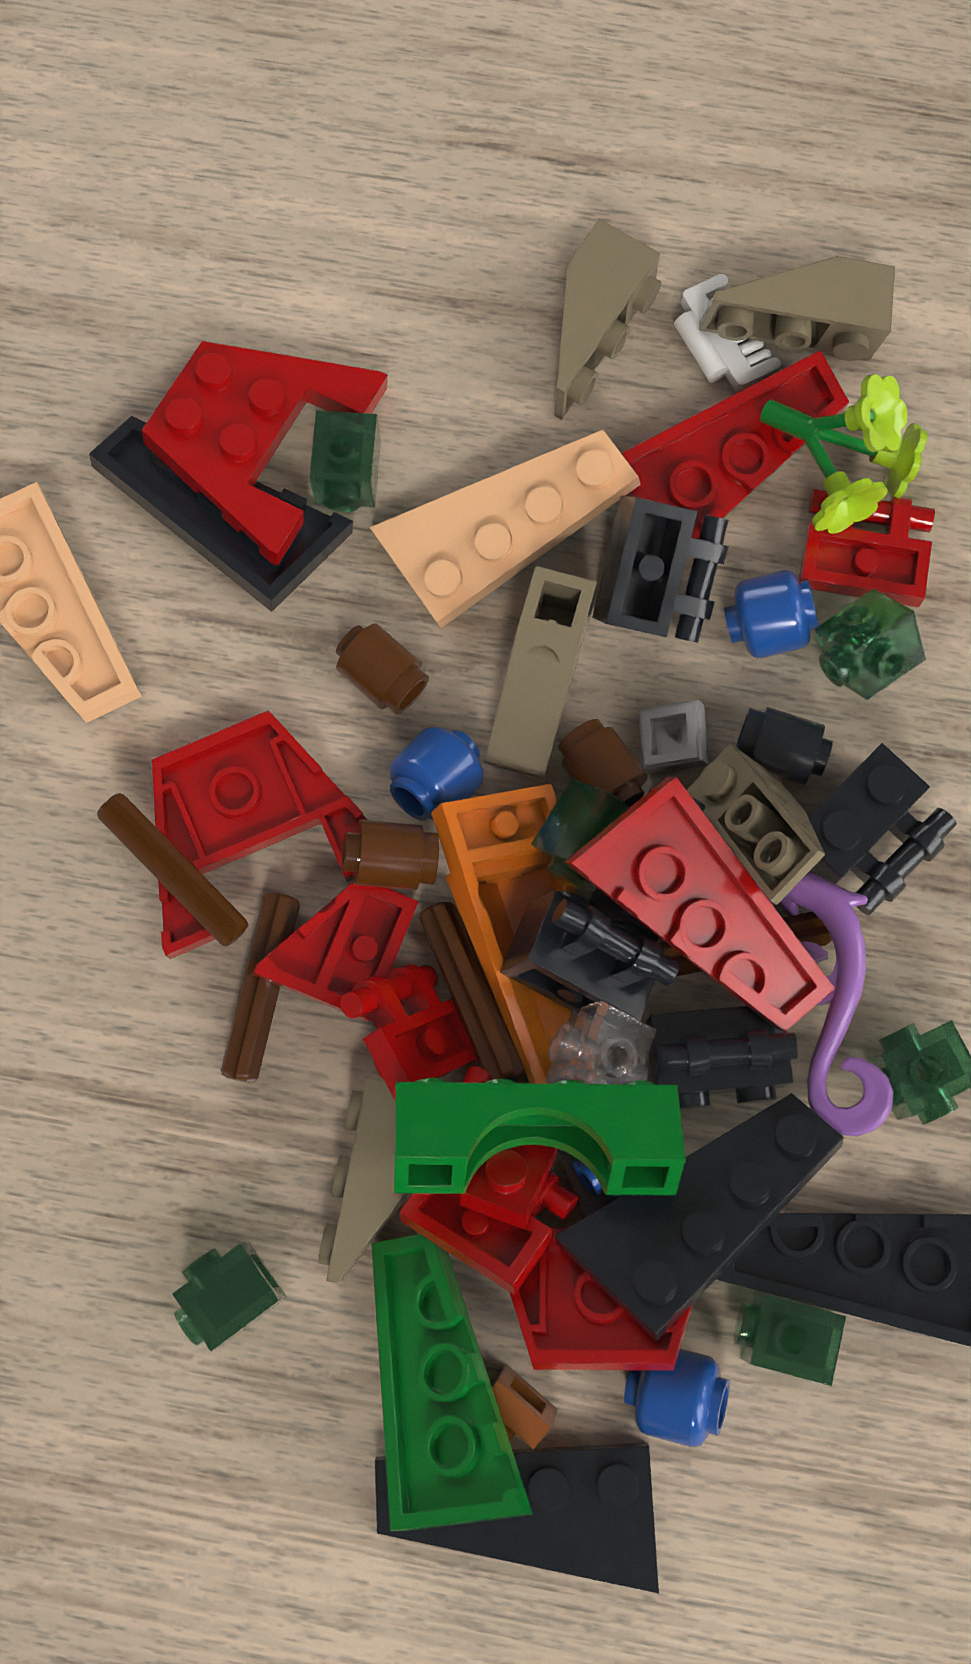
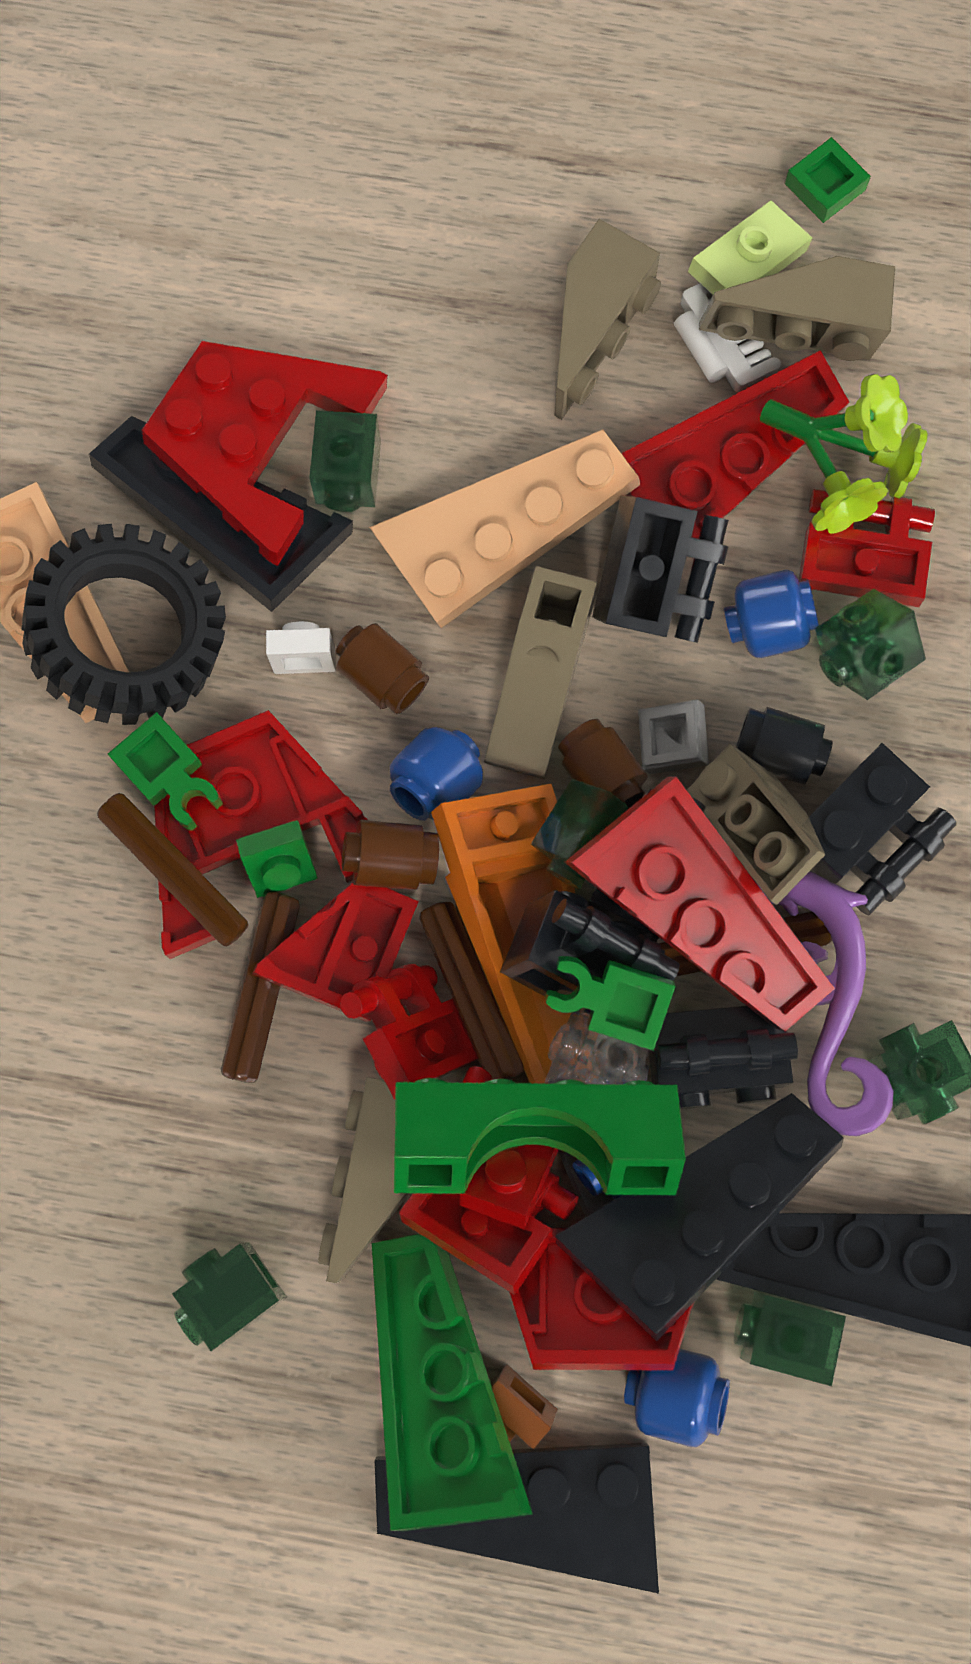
none -> black tyre [21,523,226,725]
none -> green plate [108,712,223,831]
none -> green plate [236,820,318,898]
none -> white plate [266,621,336,674]
none -> green plate [545,956,676,1051]
none -> yellowish green plate [688,200,812,295]
none -> green plate [785,137,871,223]

